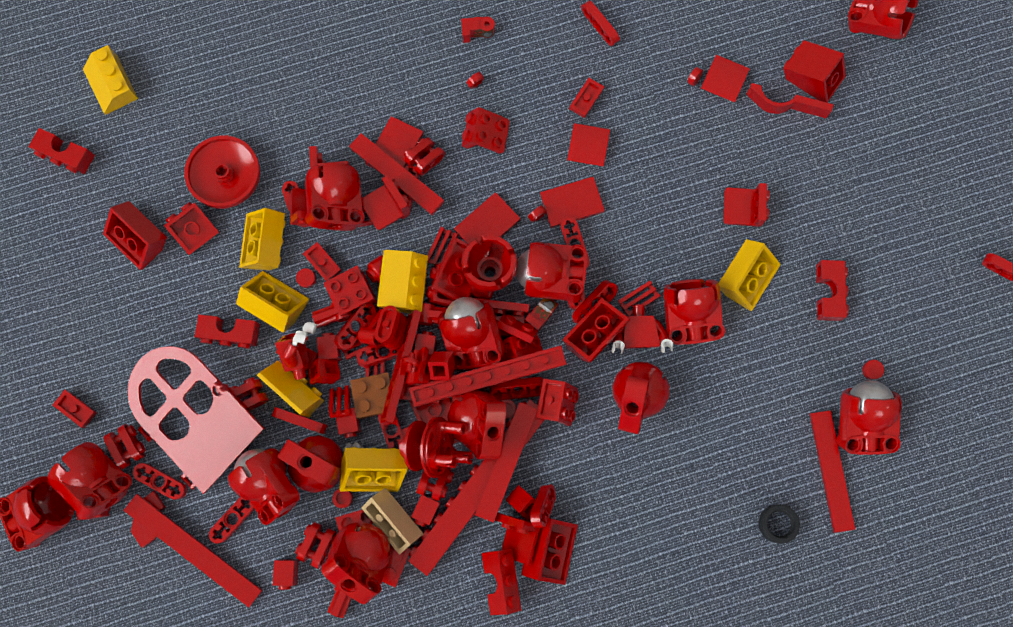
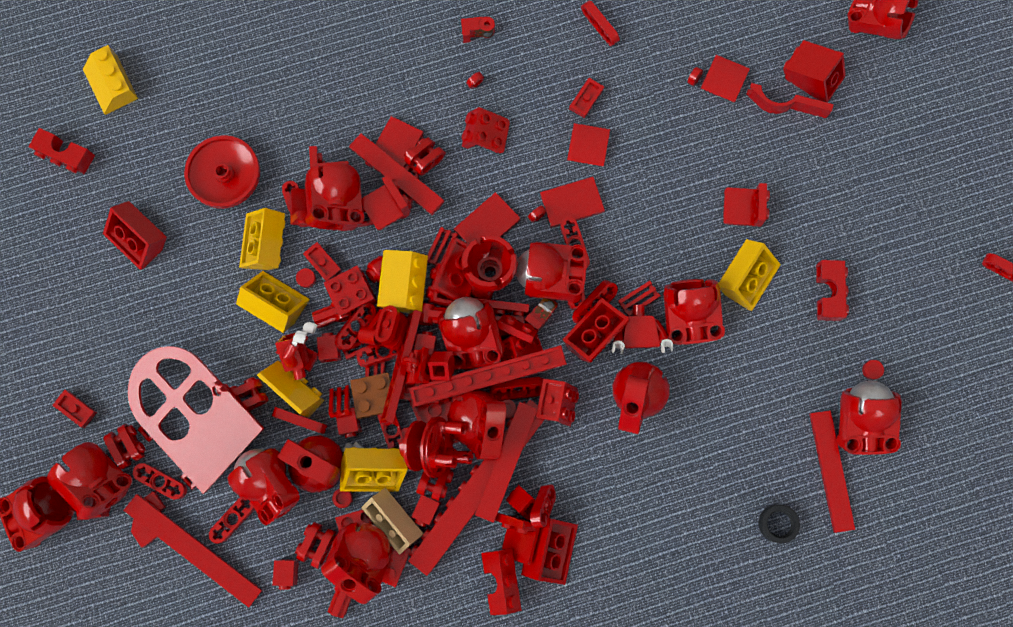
red plate [164,202,219,255] -> none
red arch [194,314,260,349] -> none
red brick [308,358,340,384] -> none

